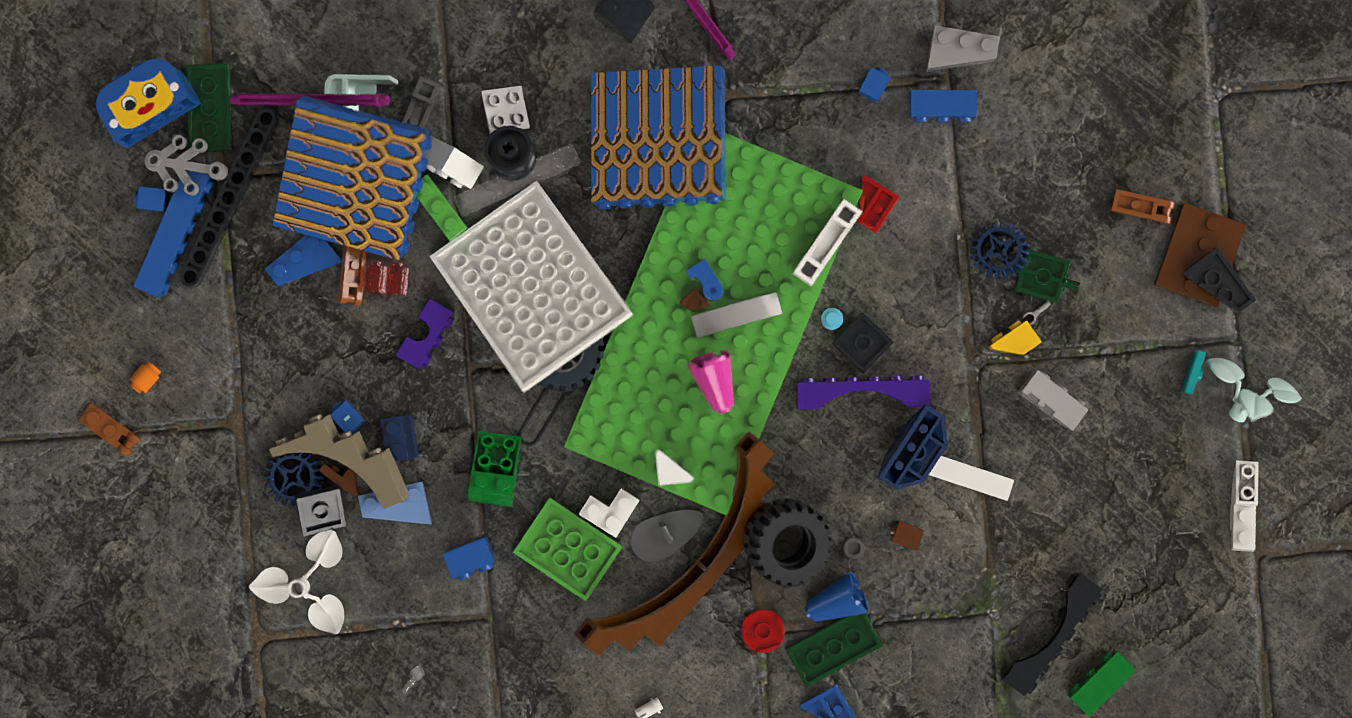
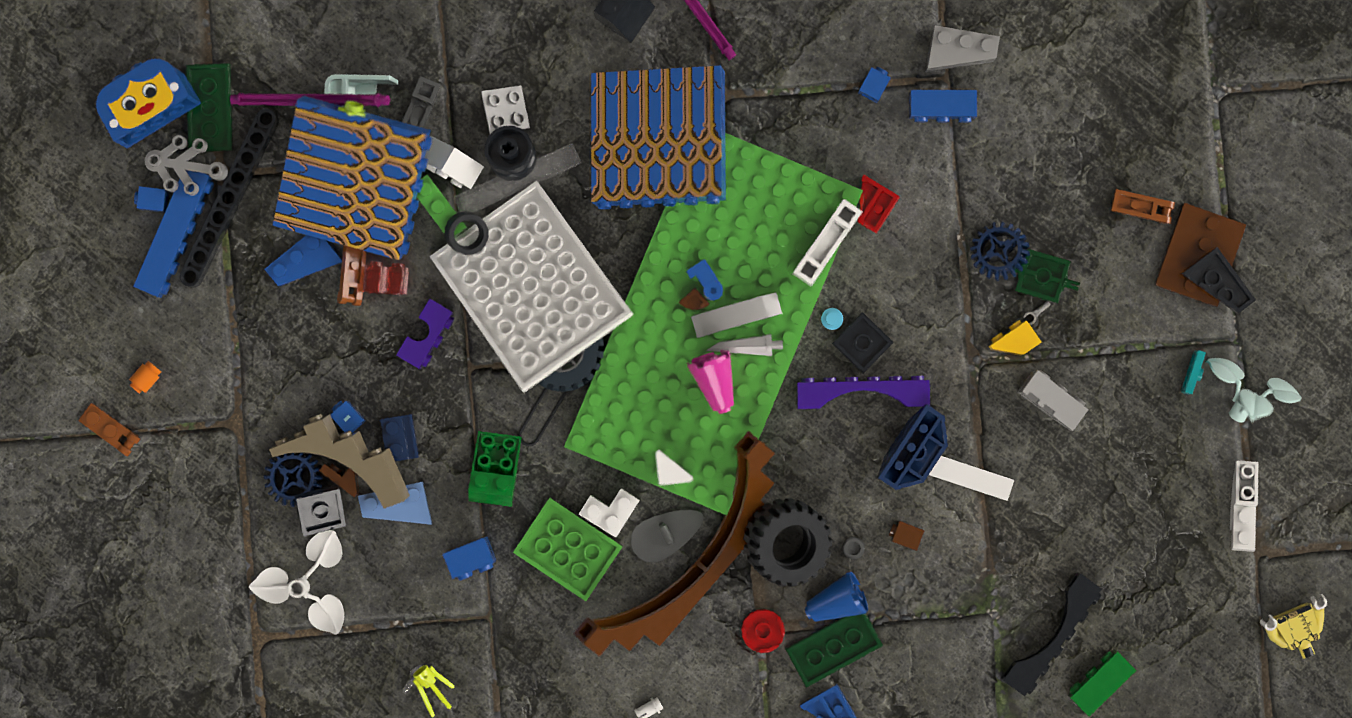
none -> lime plate [338,101,366,117]
none -> neon yellow plant [413,665,454,717]
none -> black tyre [445,212,489,255]
none -> light grey bar [706,334,783,356]
none -> light yellow torso [1260,594,1327,658]

